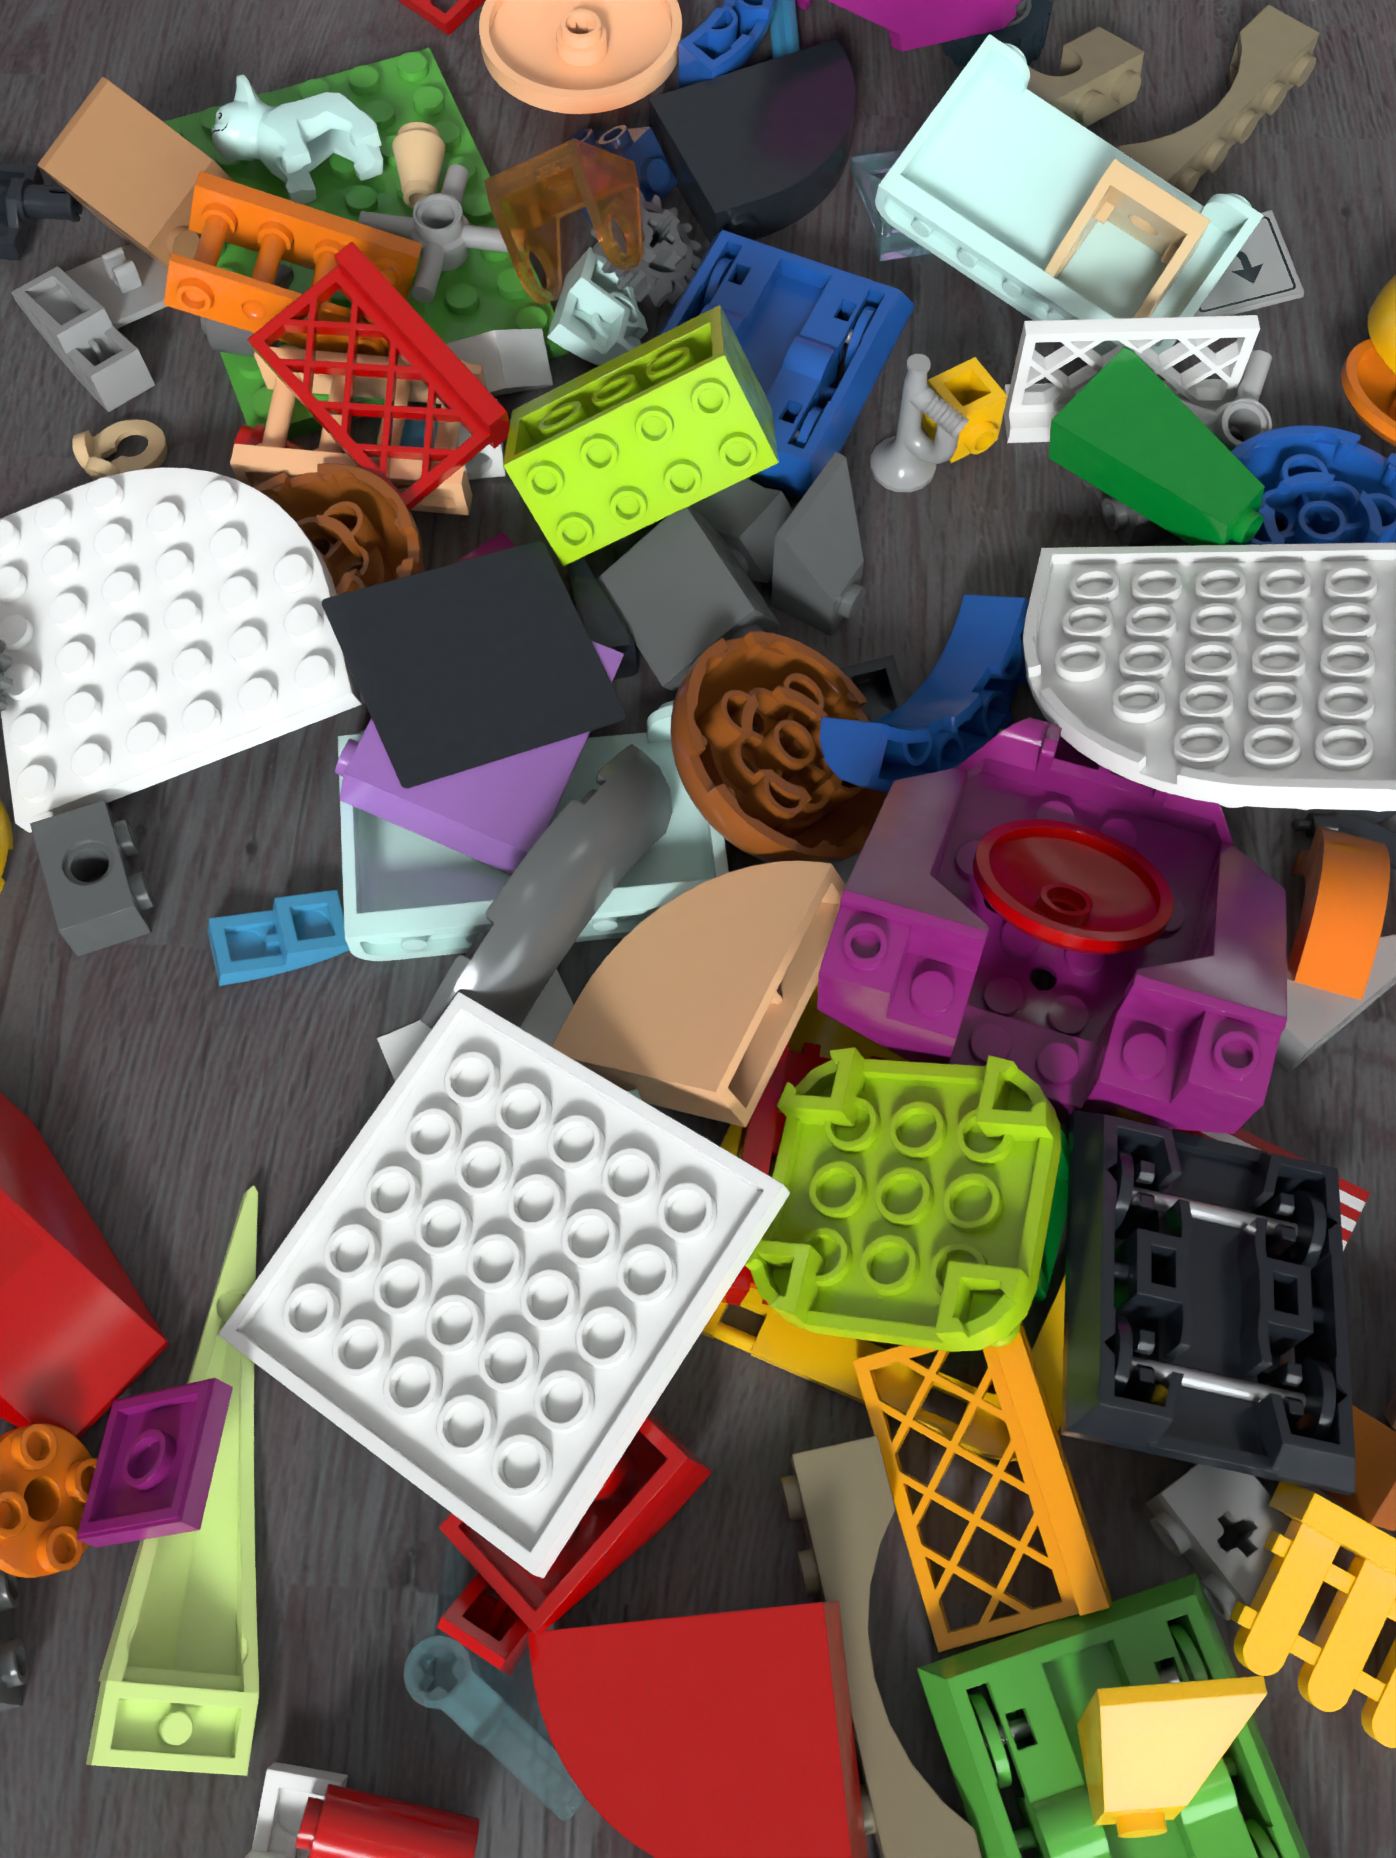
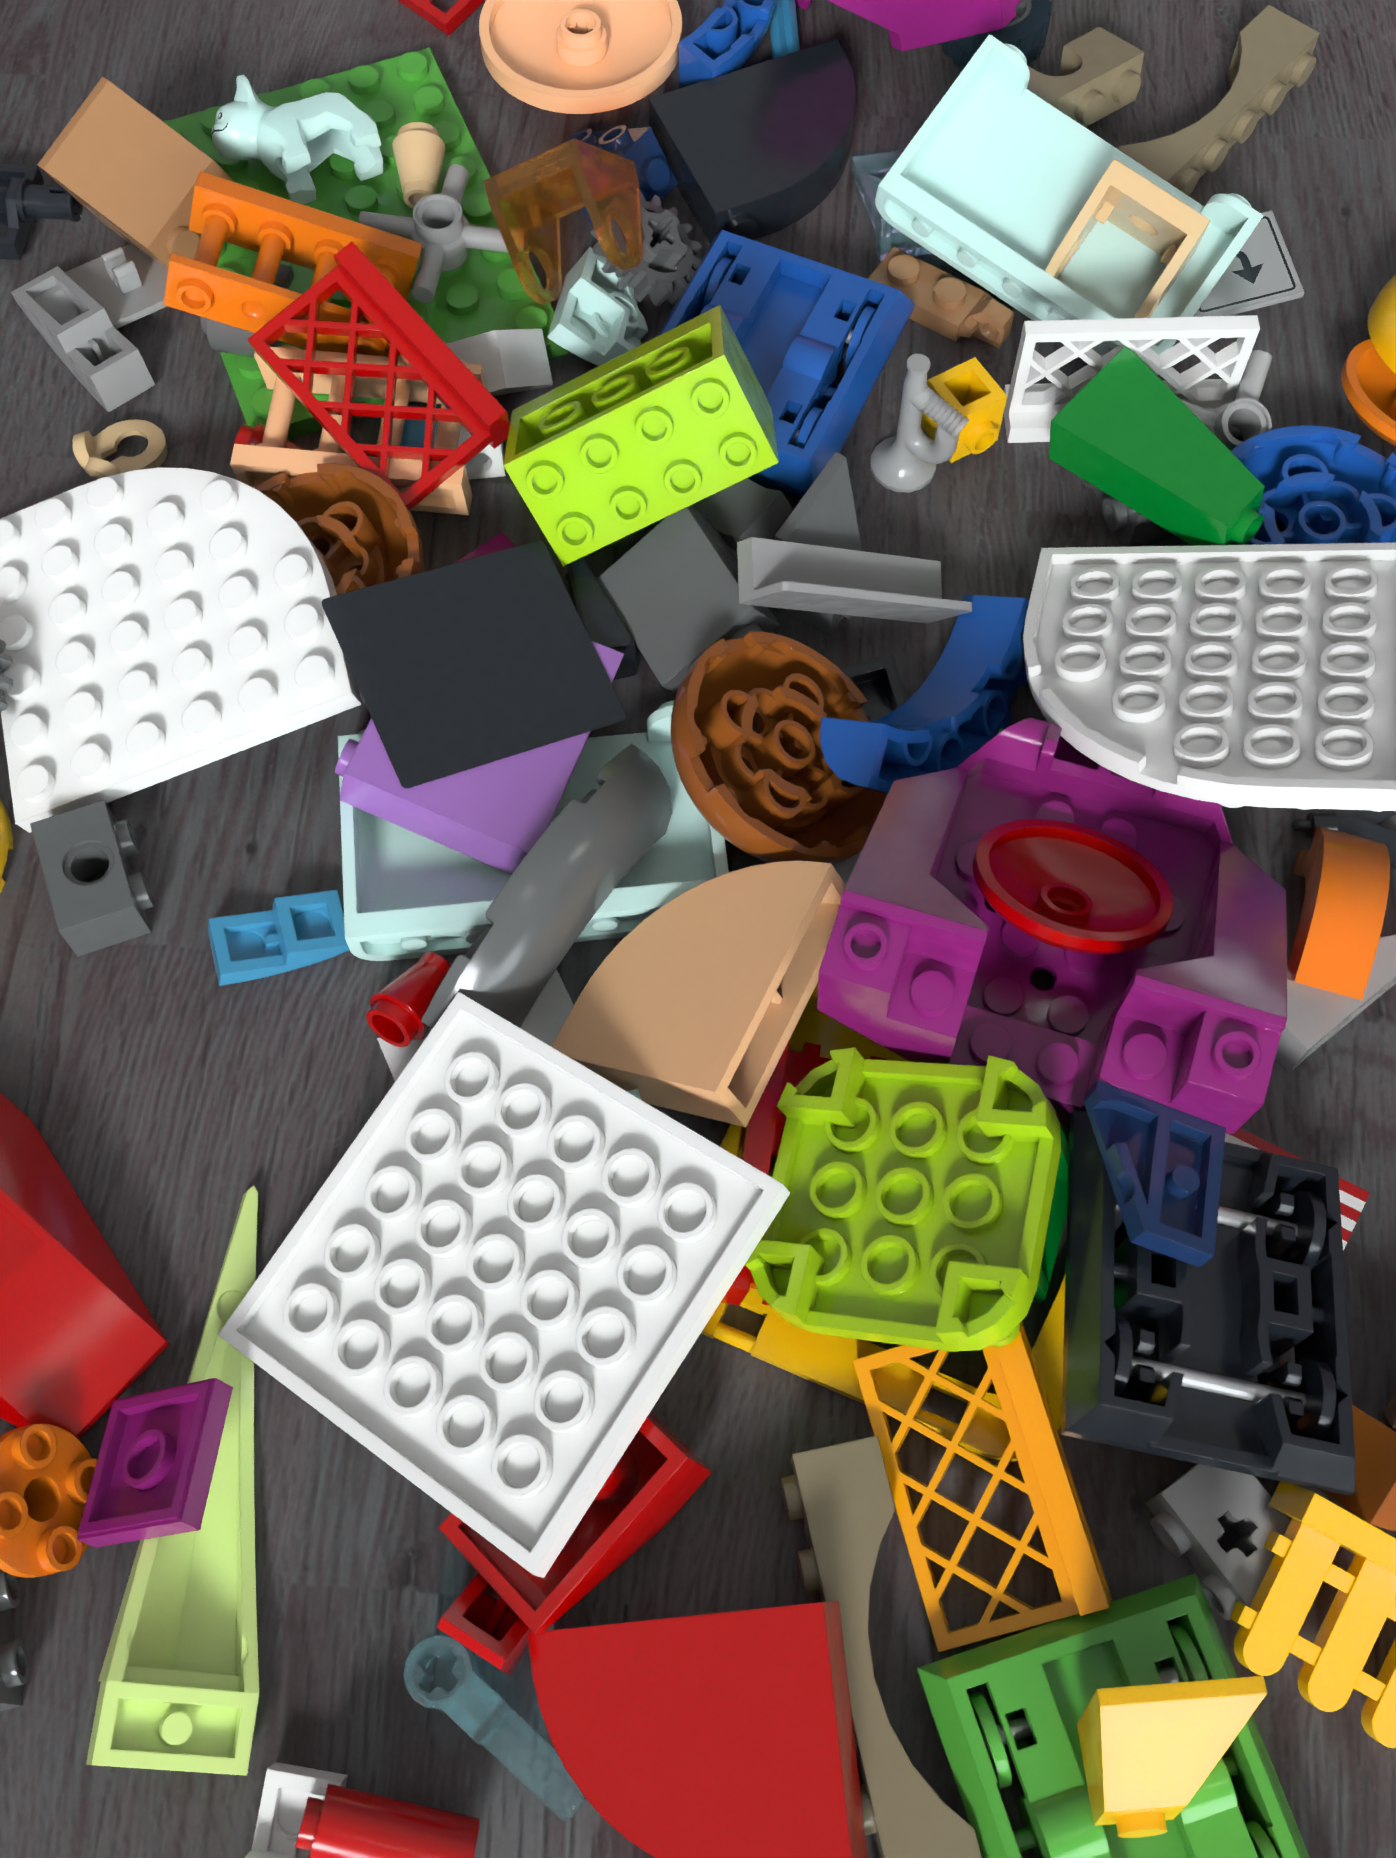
none -> red cone [366,952,451,1047]
none -> light grey panel [737,537,972,623]
none -> medium nougat hinge [868,247,1014,349]
none -> dark blue wing [1084,1080,1226,1268]

